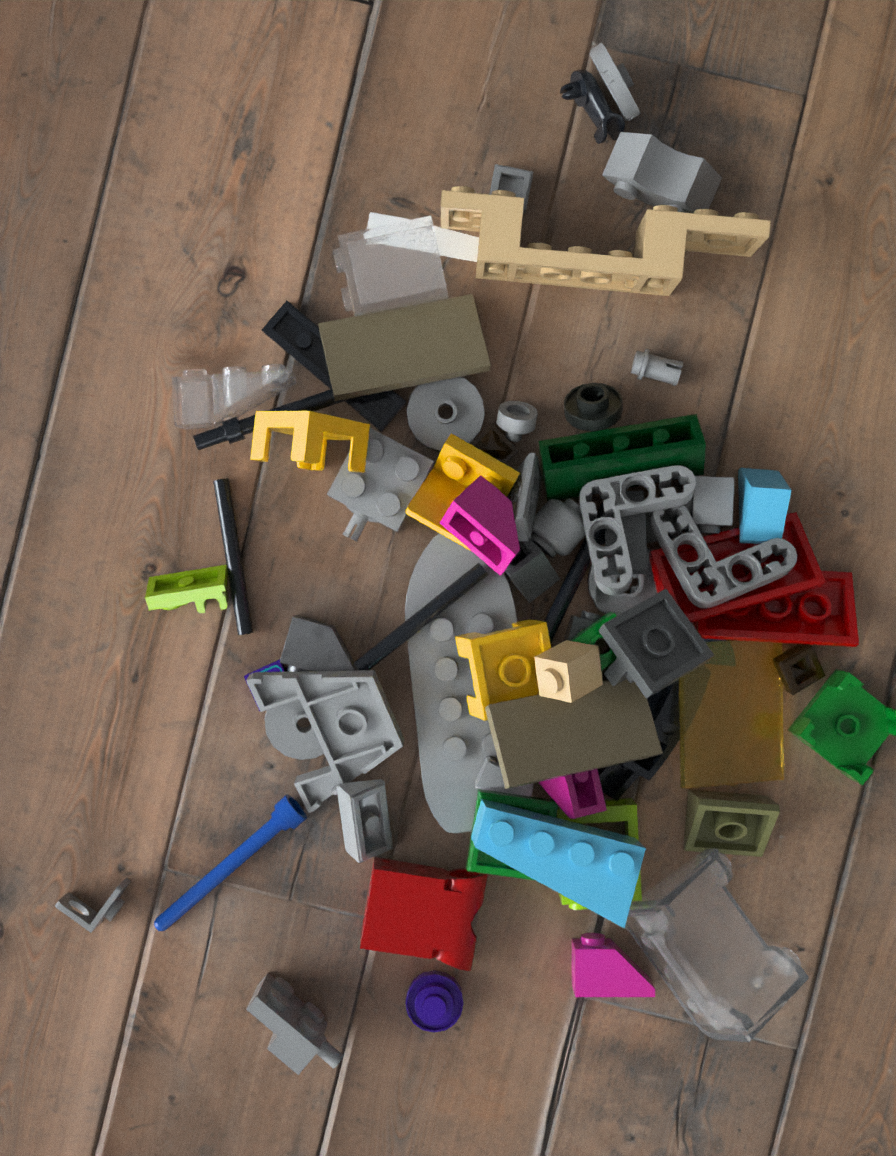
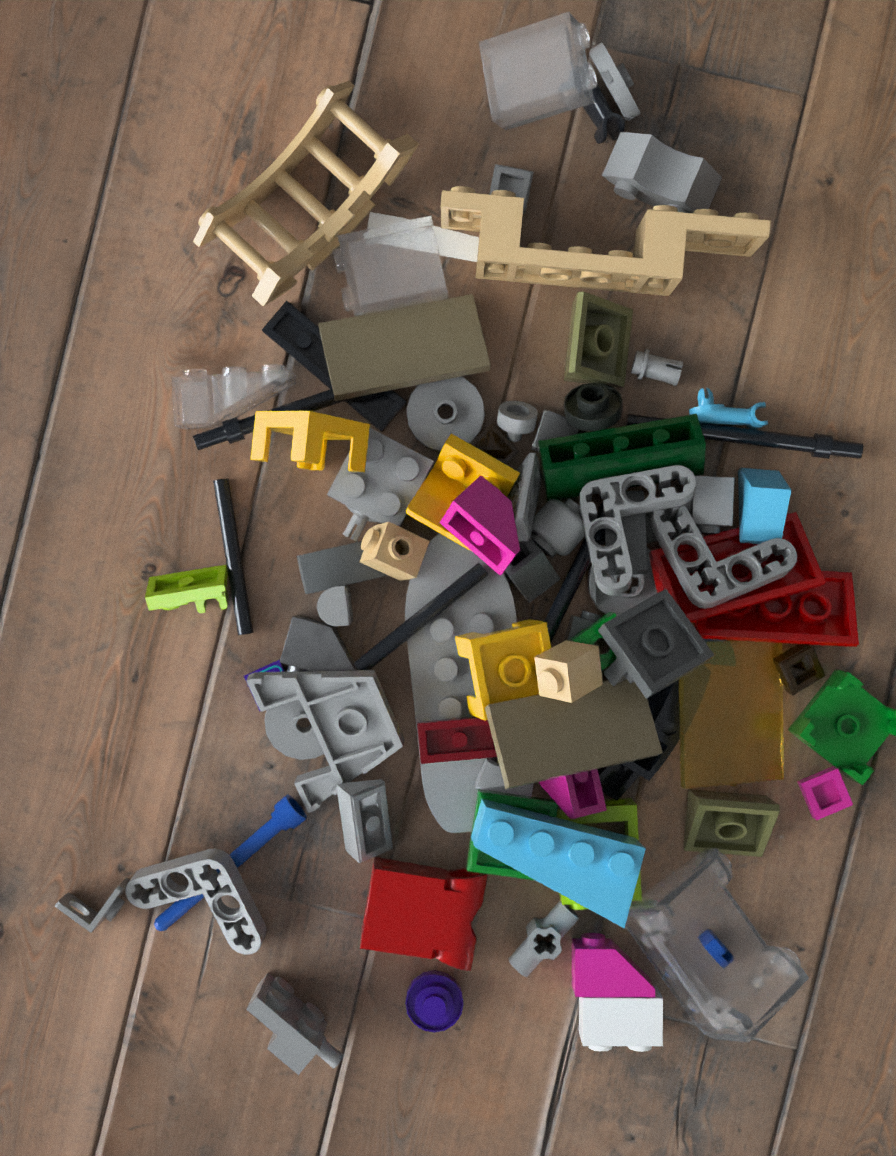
none -> light grey beam [125,848,267,955]
none -> tan fence [193,81,419,307]
none -> dark grey slope [296,541,388,594]
none -> light grey brick [317,585,354,627]
none -> tan brick [360,522,430,581]
none -> dark red plate [417,717,497,764]
none -> clear brick [479,12,597,130]
none -> light grey axle [508,900,579,977]
none -> light grey slope [531,409,578,452]
none -> olive slope [564,291,633,387]
none -> white brick [579,986,663,1052]
none -> black bar [626,414,863,459]
none -> medium azure piece [689,388,768,430]
none -> blue tile [698,929,734,969]
none -> dark pink tile [797,766,853,820]

